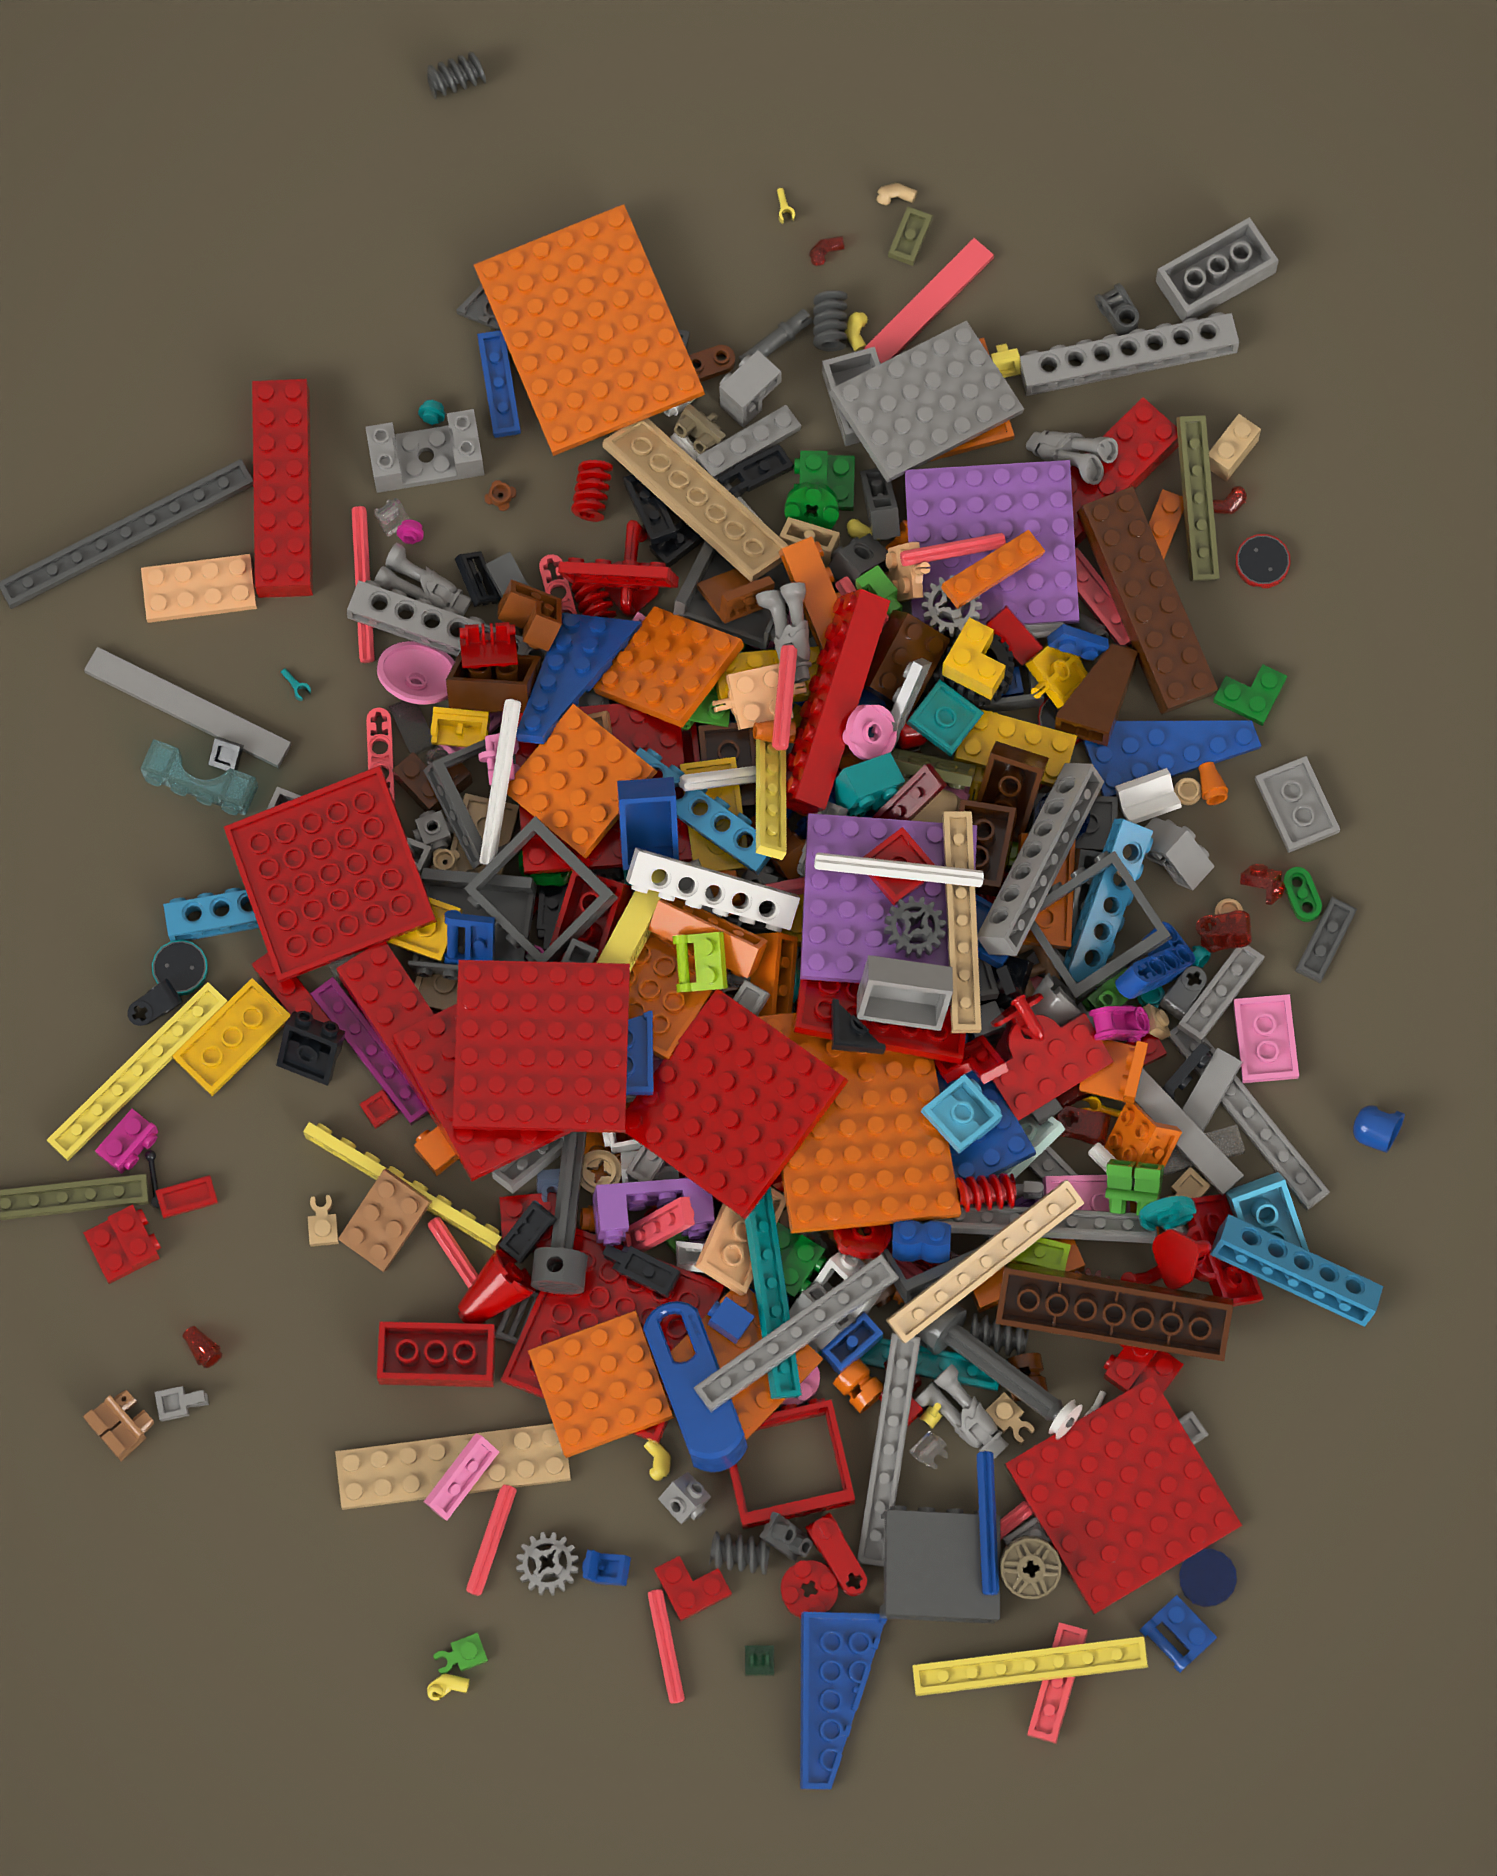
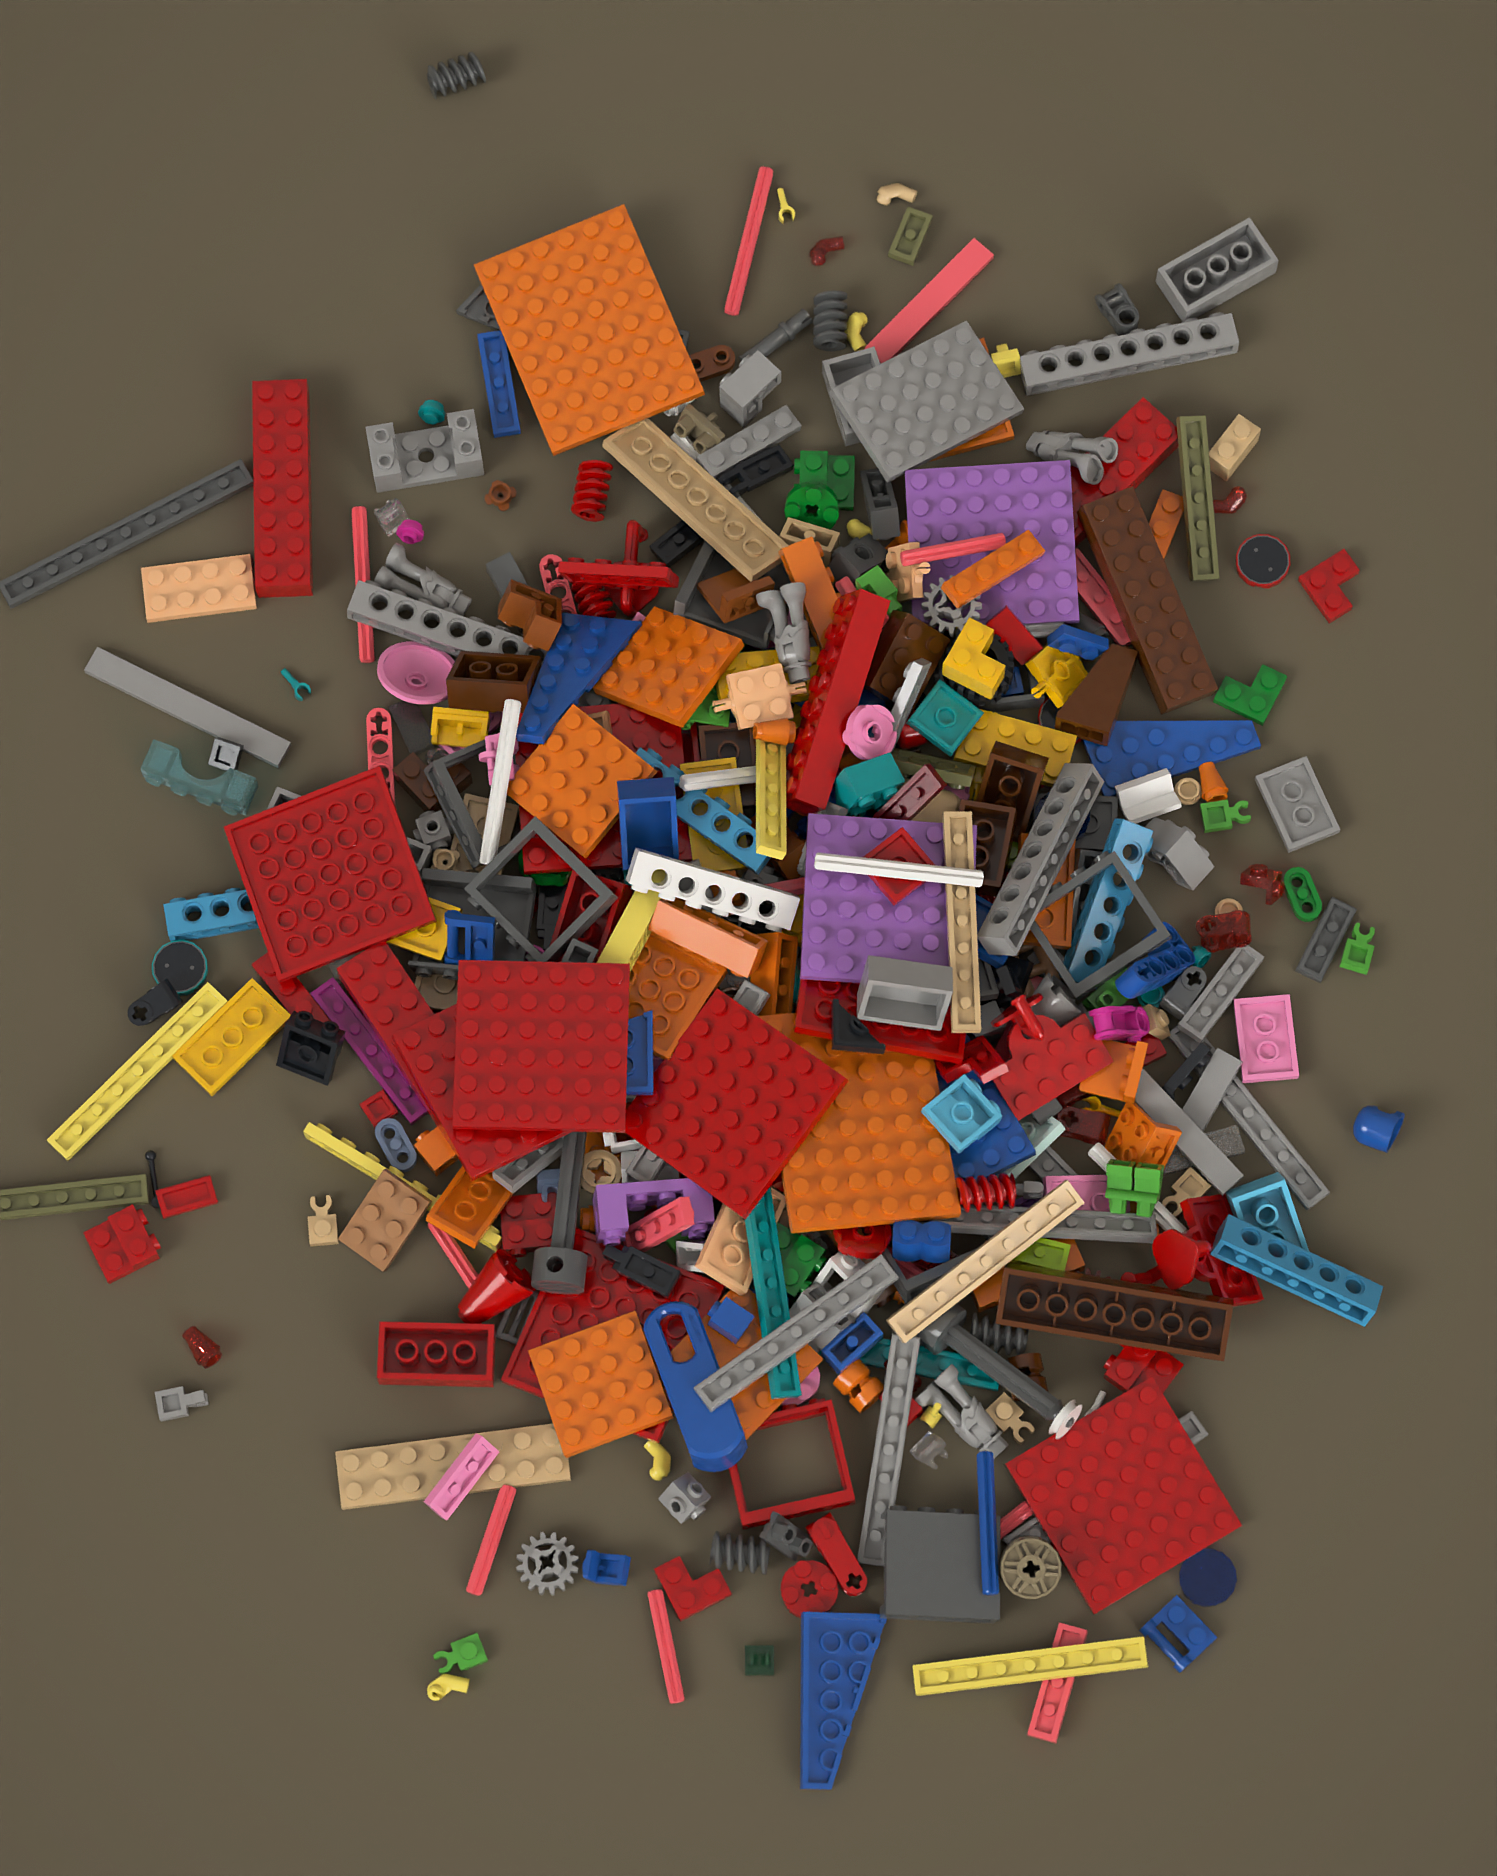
medium nougat hips [83,1390,154,1461] -> none
dark pink bracket [95,1109,159,1174] -> none
black tile [455,551,501,607] -> none
red hinge [459,622,518,669] -> none
black plate [499,1201,557,1263] -> none
black plate [623,474,677,546] -> none
lime plate [672,932,728,993] -> none
coral axle [772,645,797,751] -> none
dark grey gear [884,896,946,959] -> none
teal tile [1139,1196,1197,1231] -> none
none -> sand blue plate [375,1118,417,1172]
none -> orange plate [426,1165,514,1249]
none -> coral axle [724,166,773,316]
none -> bright green plate [1200,800,1251,833]
none -> red plate [1298,549,1360,624]
none -> bright green plate [1339,922,1375,975]

